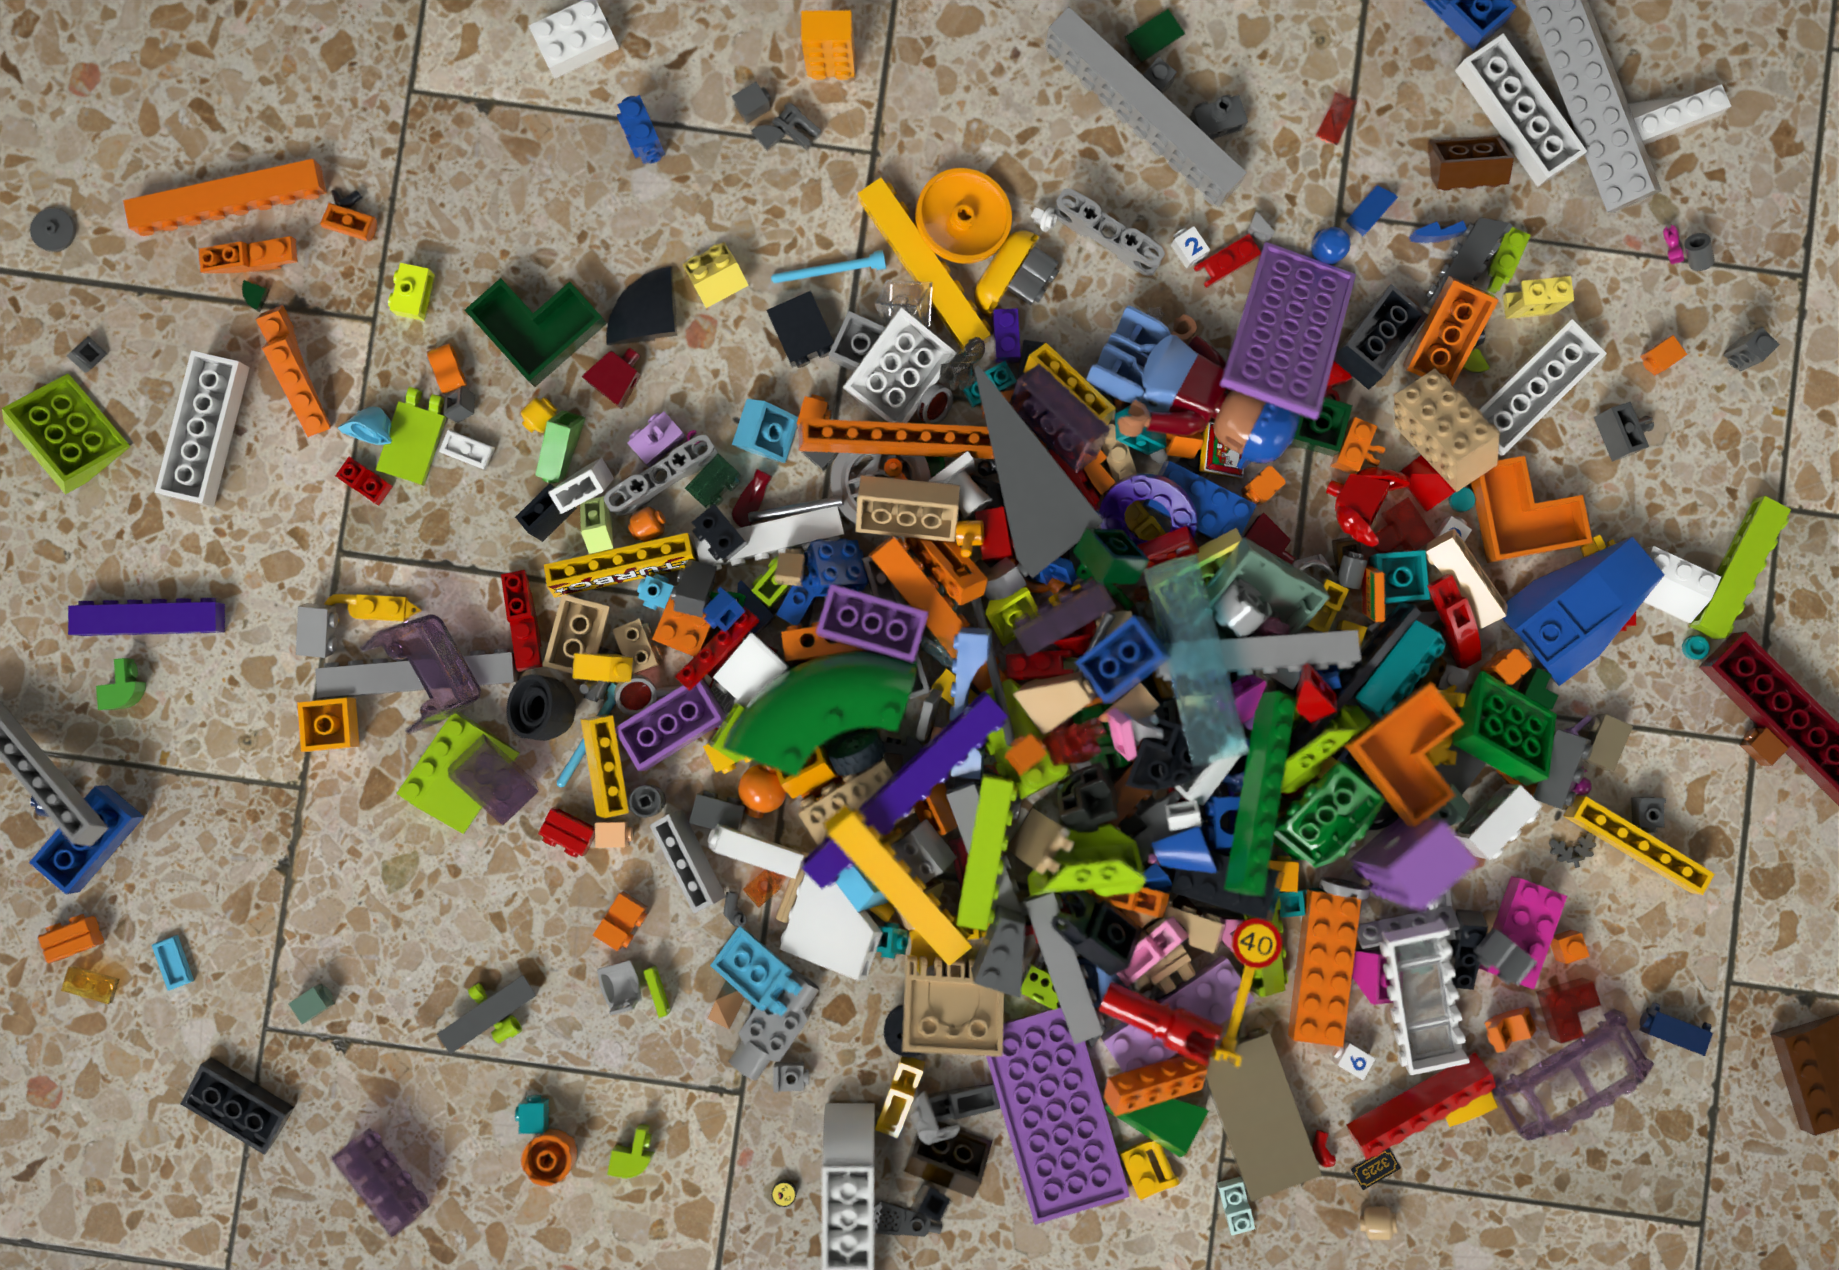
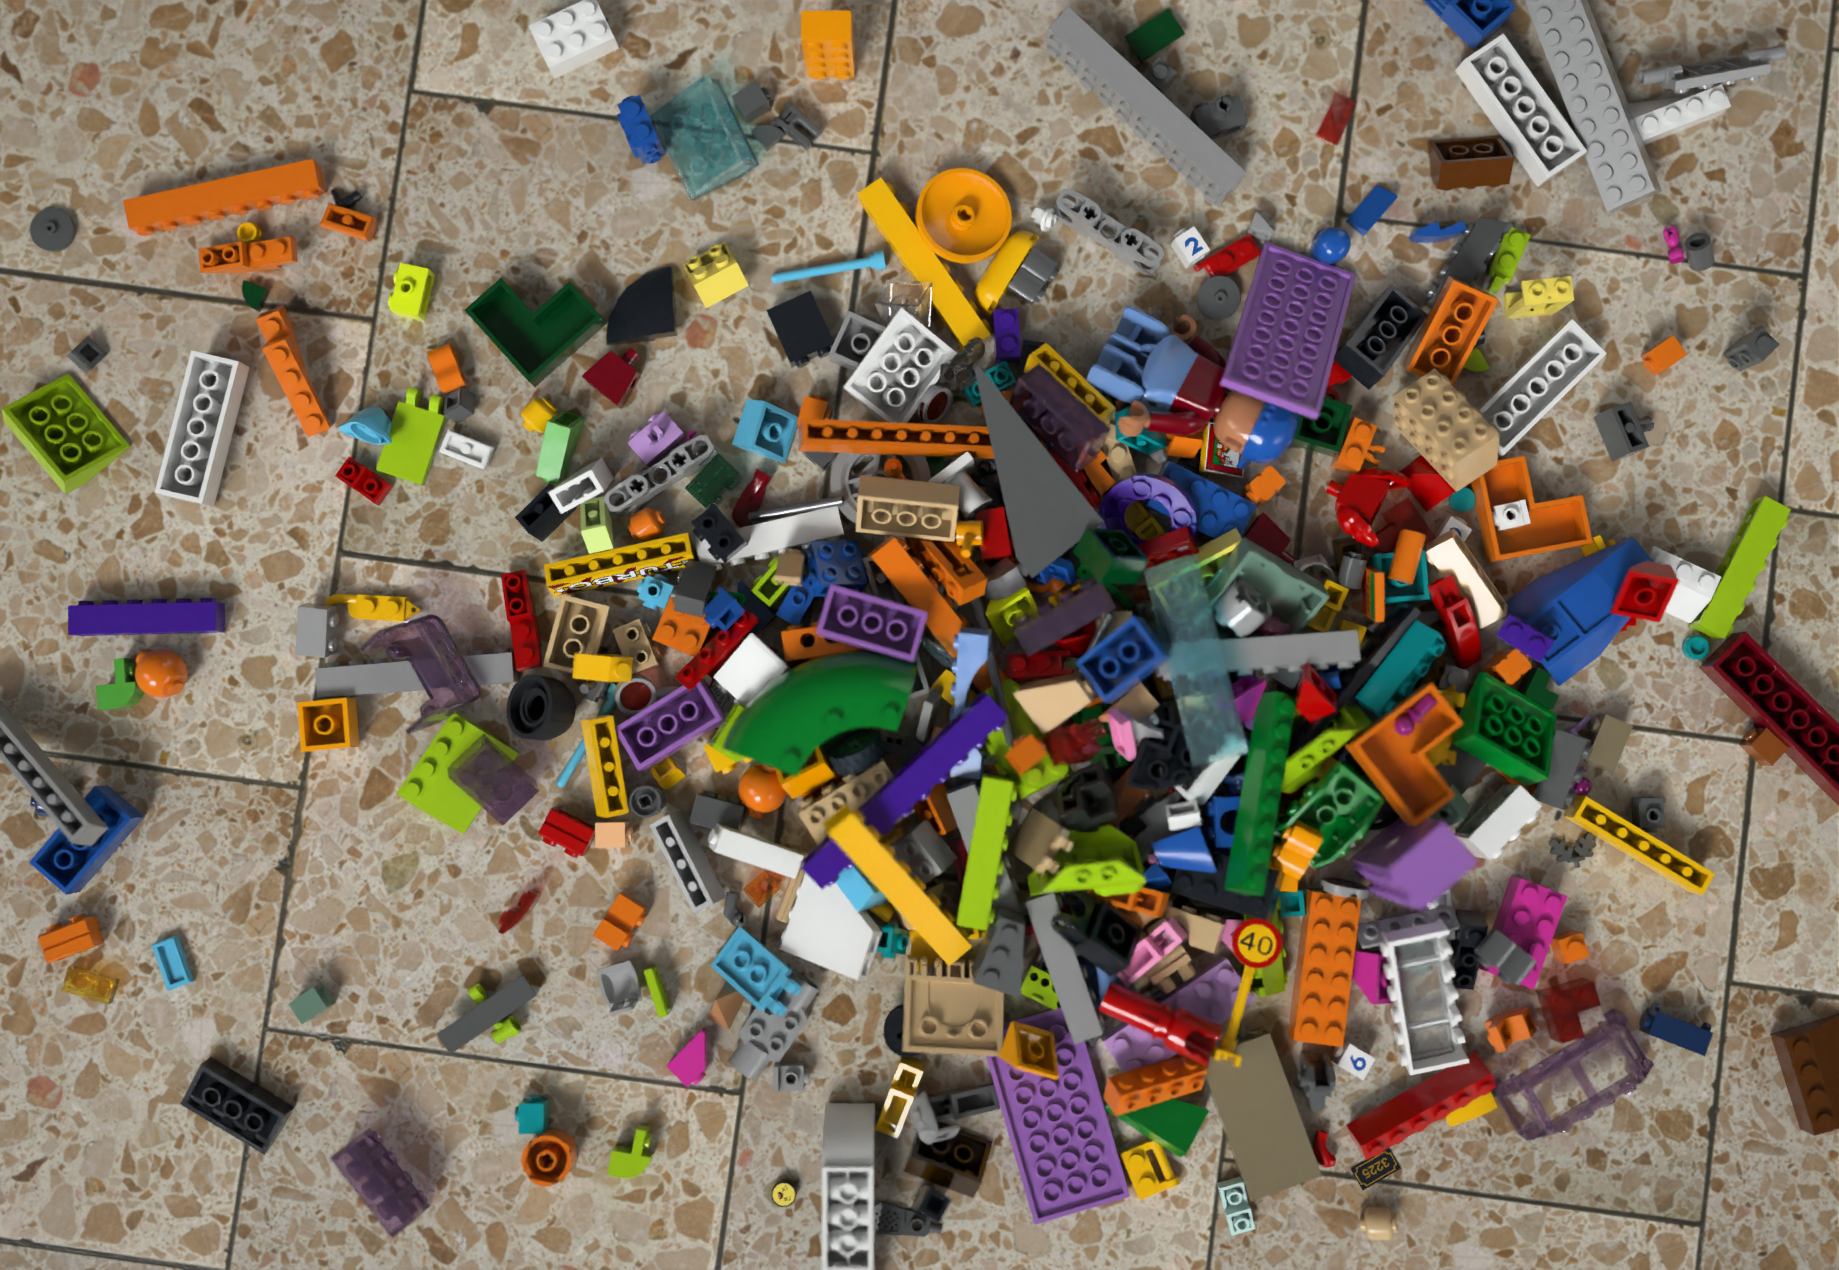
none -> orange brick [135,649,188,698]
none -> yellow plate [237,222,262,243]
none -> clear red slope [498,889,542,934]
none -> clear light blue slope [650,76,759,200]
none -> yellow slope [650,756,685,790]
none -> dark pink slope [666,1027,708,1087]
none -> light orange slope [999,1021,1059,1079]
none -> dark grey piece [1196,276,1240,320]
none -> light orange brick [1270,819,1323,880]
none -> dark grey hinge [1298,1053,1336,1112]
none -> orange brick [1387,530,1426,585]
none -> magenta pin [1394,694,1437,736]
none -> white brick [1491,500,1531,532]
none -> dark purple brick [1495,612,1554,662]
none -> red slope [1610,561,1679,623]
none -> light grey plate [1637,45,1787,93]

